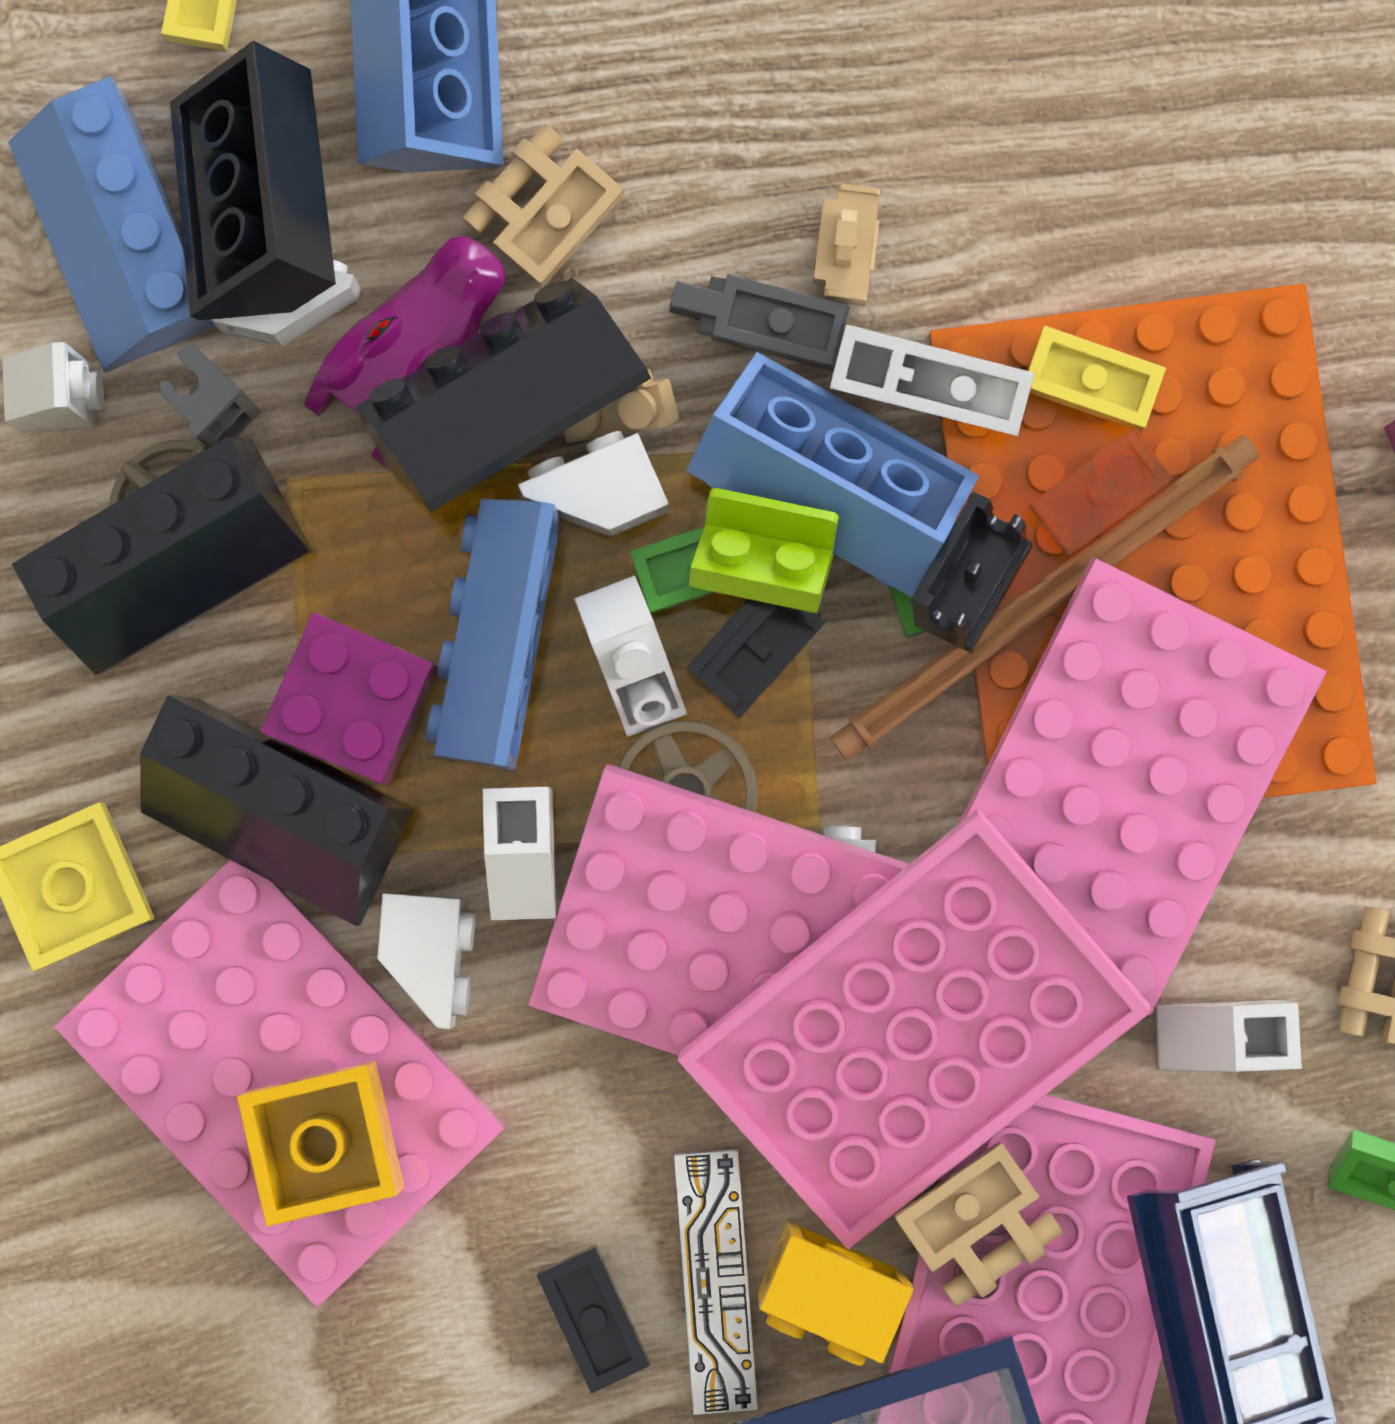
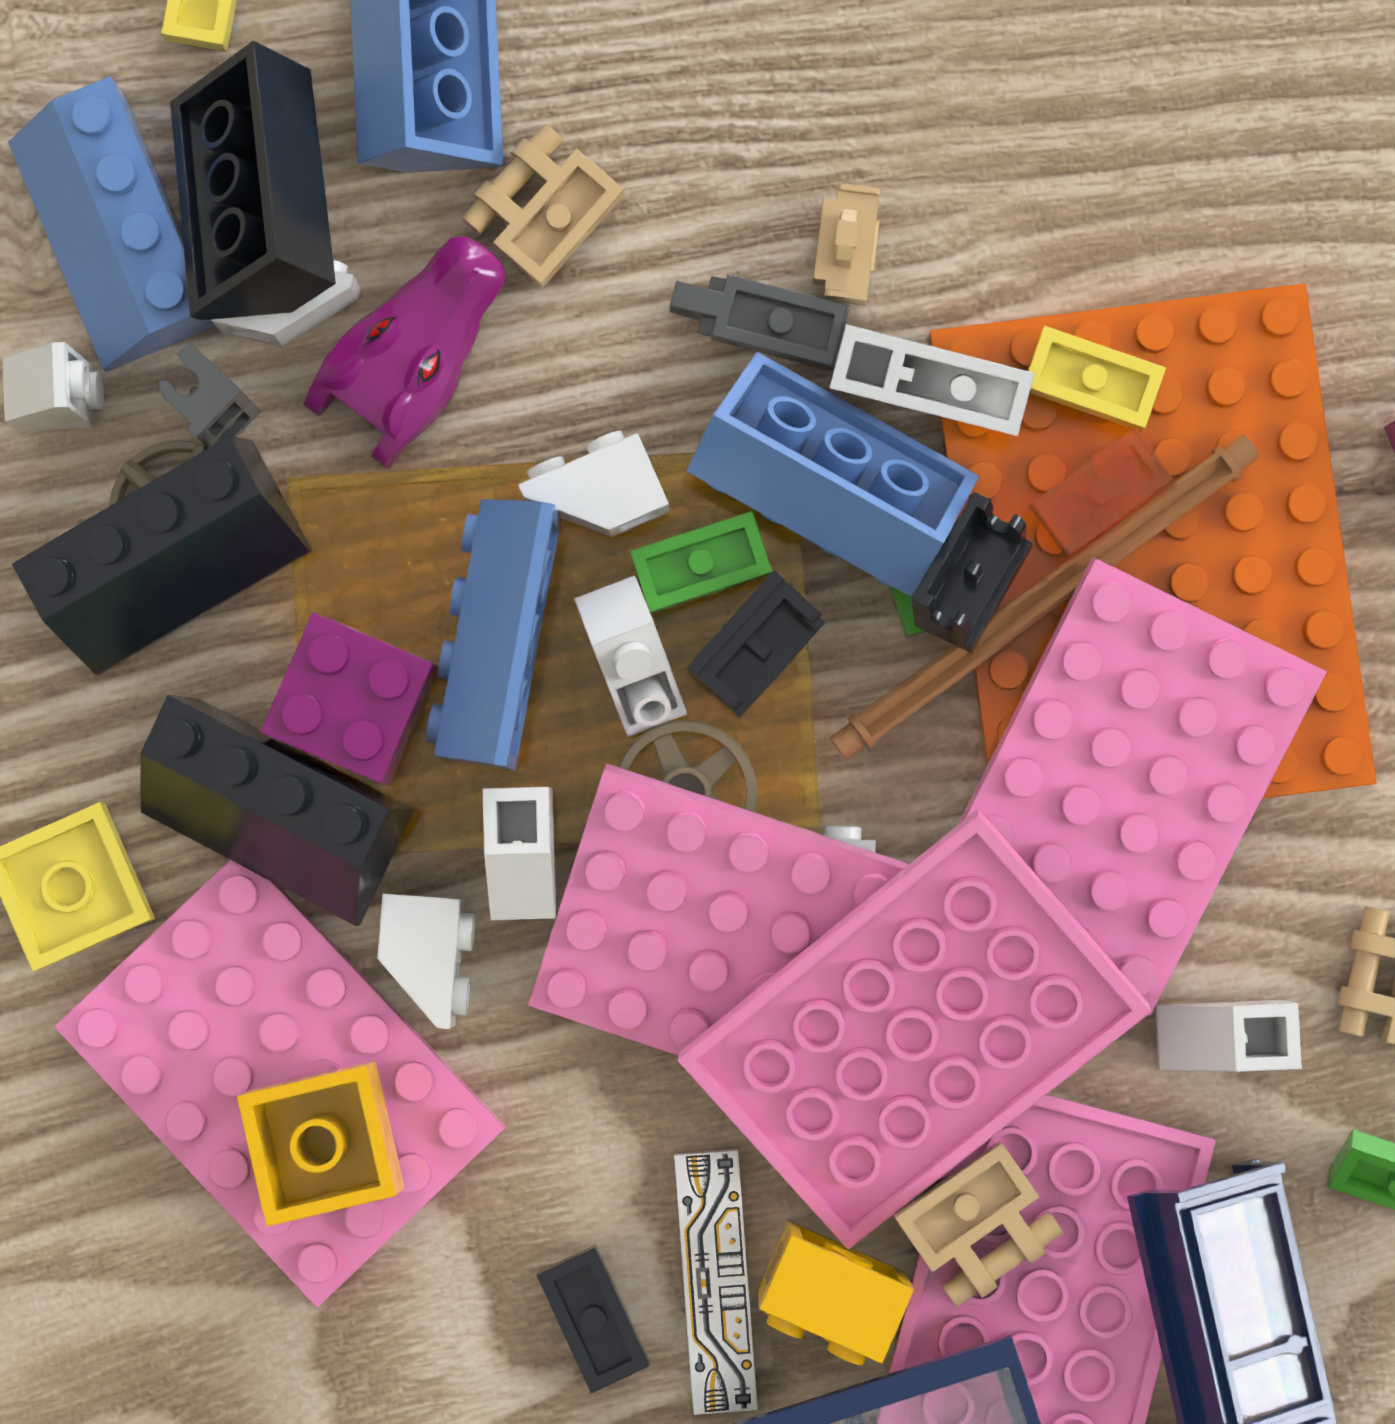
black slope [355,278,651,512] -> none
tan piece [564,369,679,444] -> none
lime bracket [689,488,839,613] -> none

